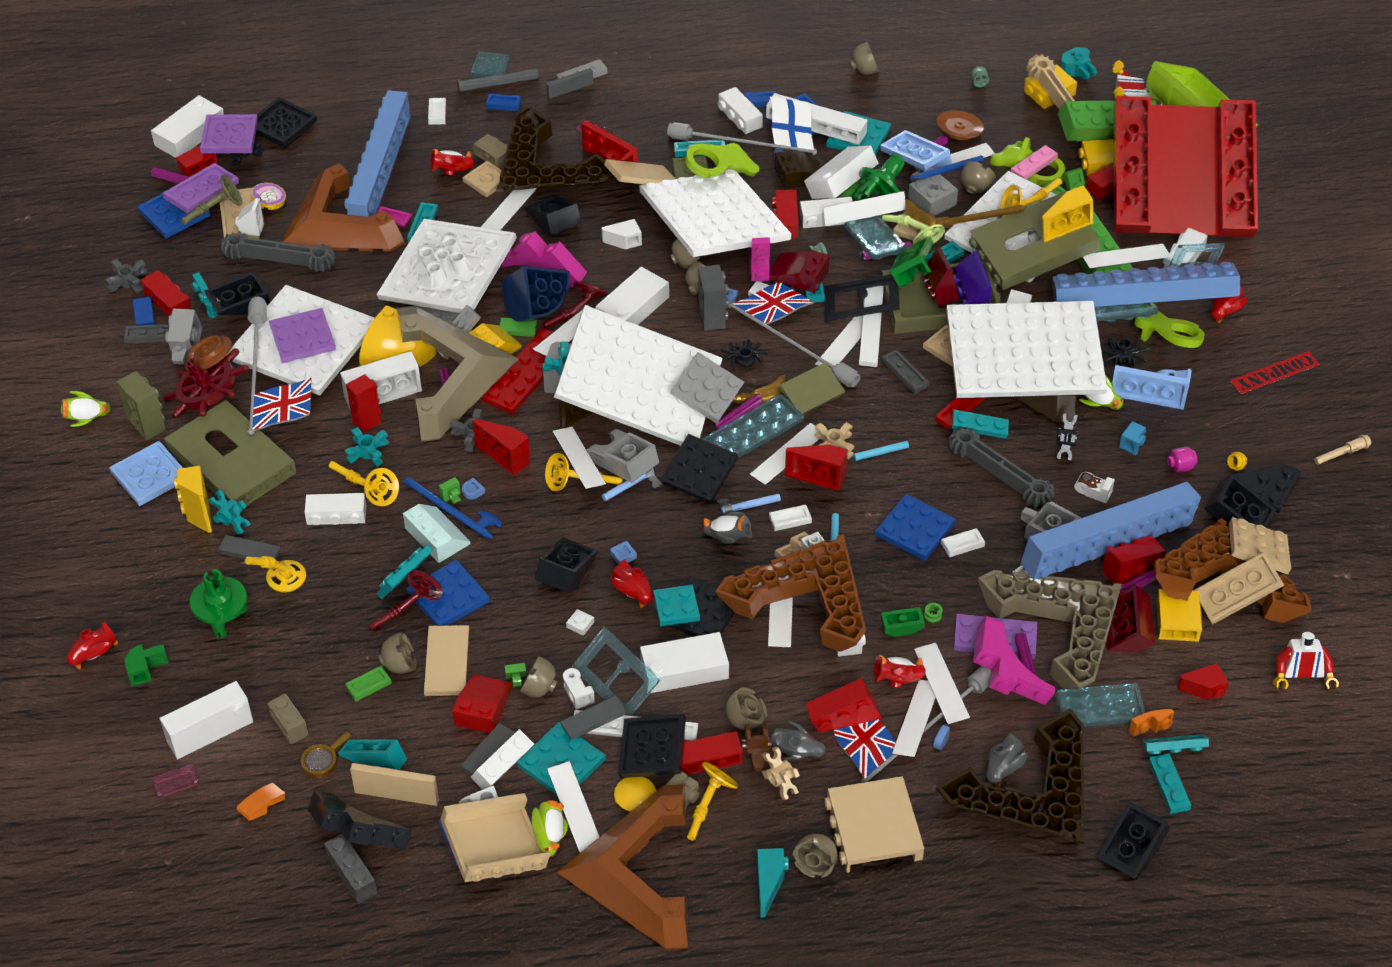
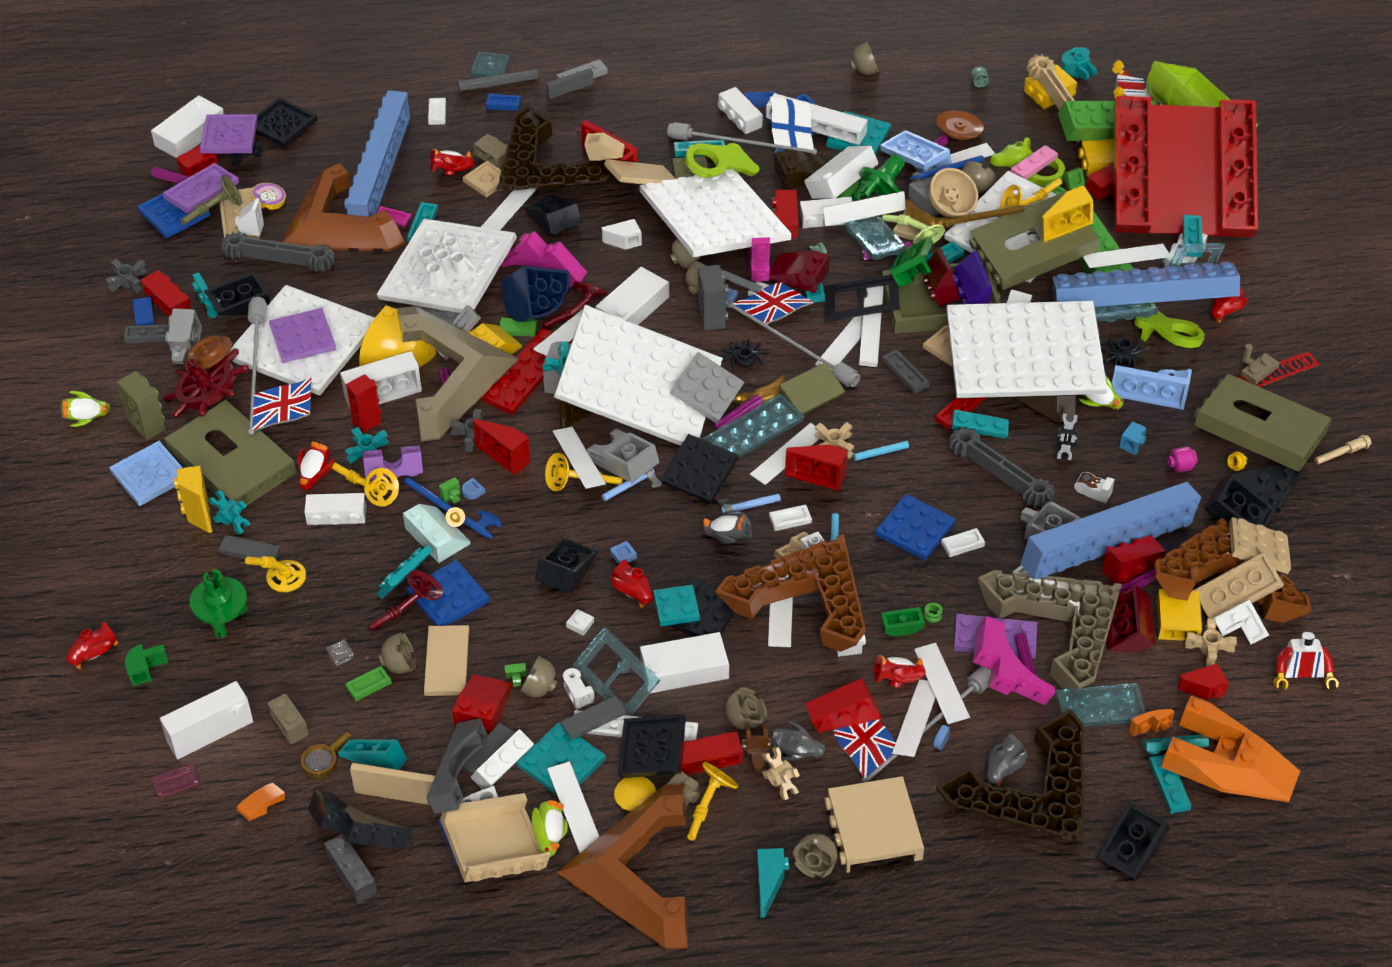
none -> animal [298,442,335,491]
none -> clear plate [326,639,354,666]
none -> medium lavender arch [362,445,423,481]
none -> dark grey arch [427,718,488,814]
none -> yellow plate [445,507,465,527]
none -> tan slope [584,132,625,161]
none -> dark grey tile [721,269,763,293]
none -> tan piece [928,168,978,218]
none -> orange wedge [1161,695,1300,802]
none -> teal plate [1183,214,1203,257]
none -> tan pin [1185,618,1237,666]
none -> olive panel [1194,374,1332,472]
none -> white tile [1213,600,1269,645]
none -> dark tan plate [1240,344,1280,385]

